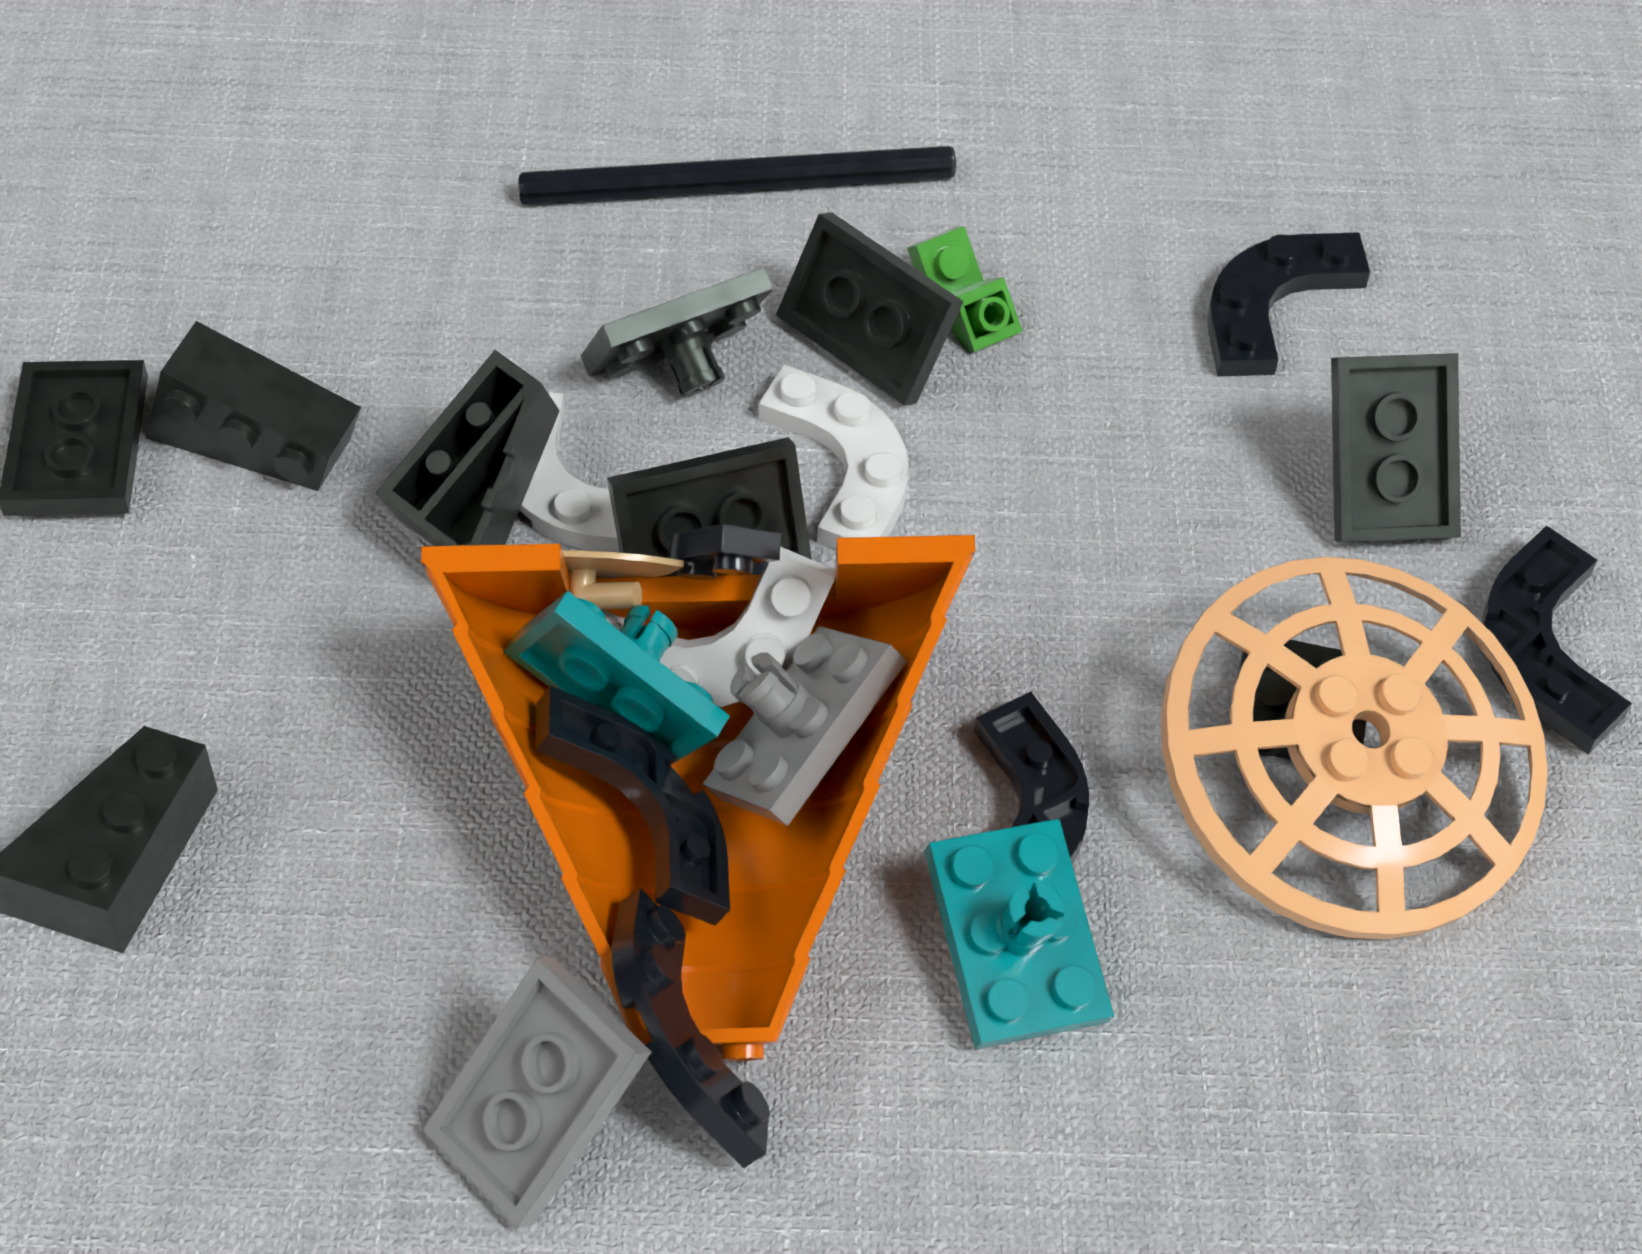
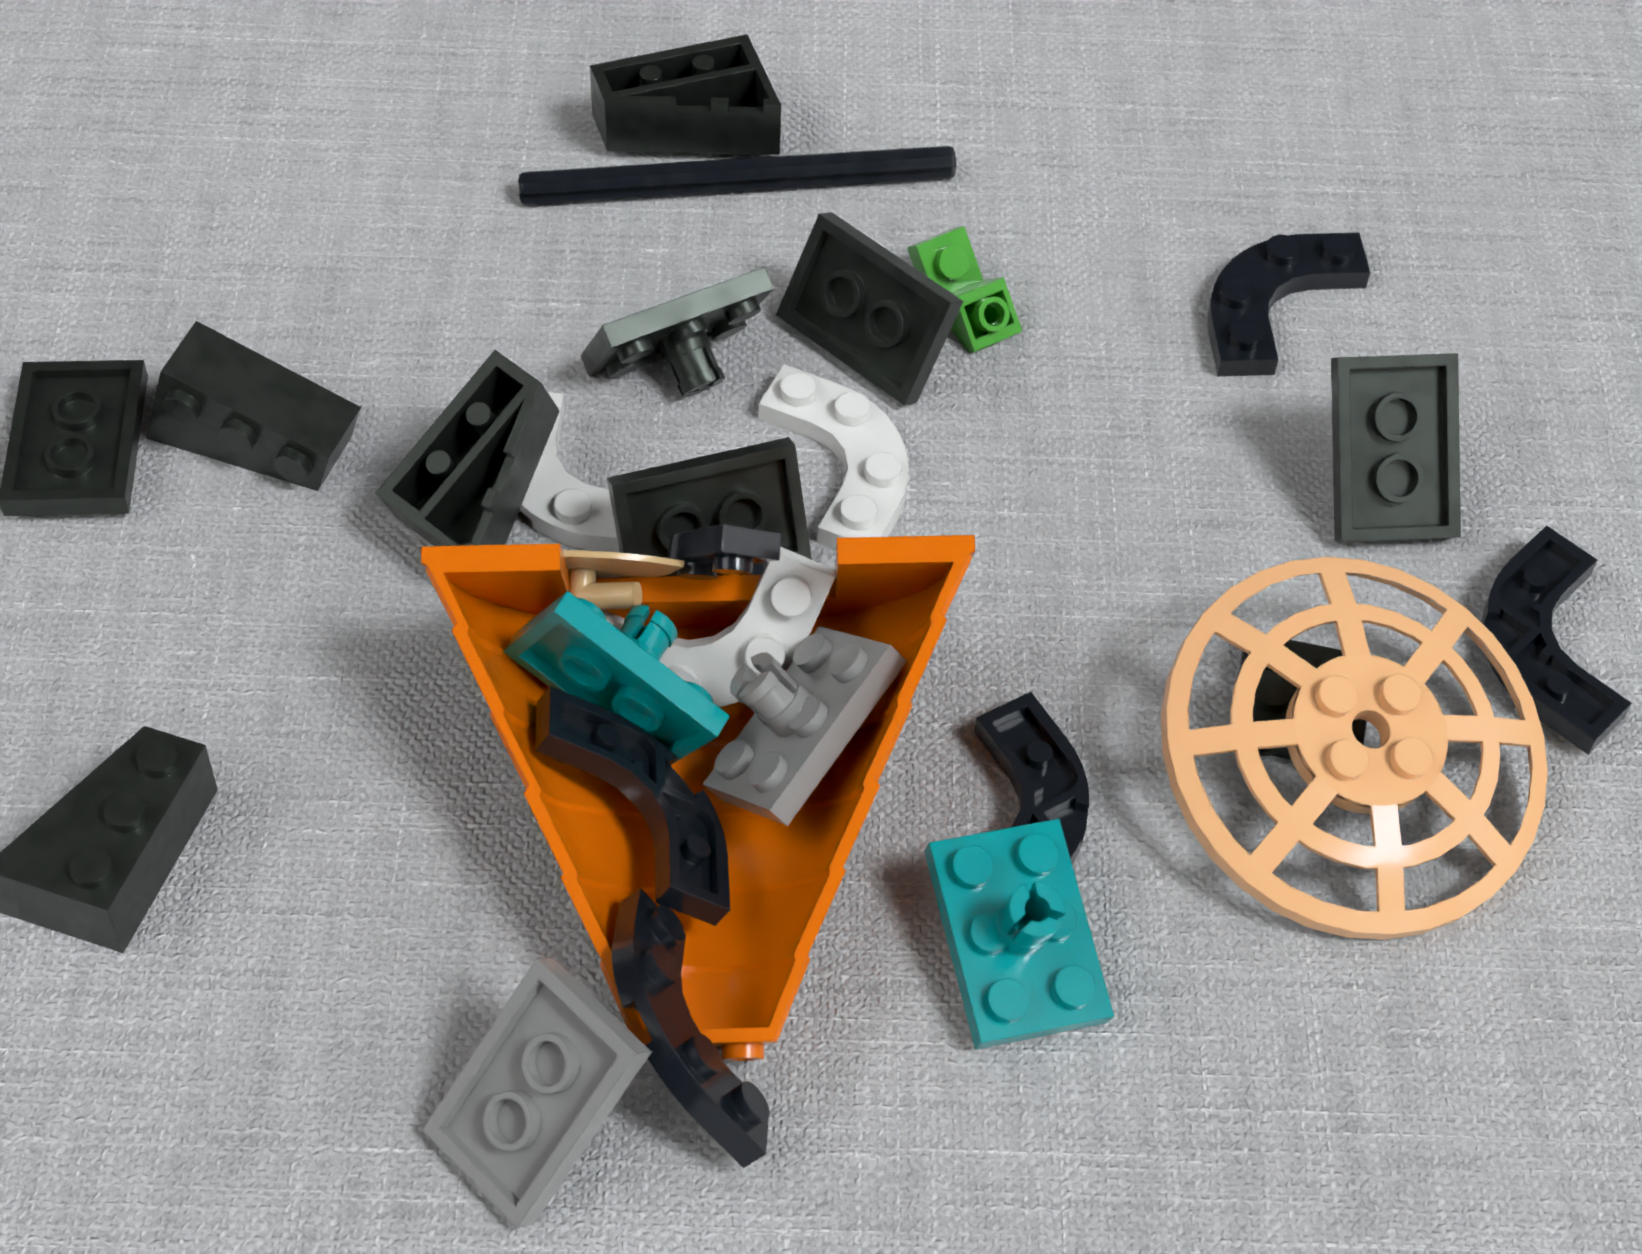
none -> pearl dark grey wedge [590,34,781,155]

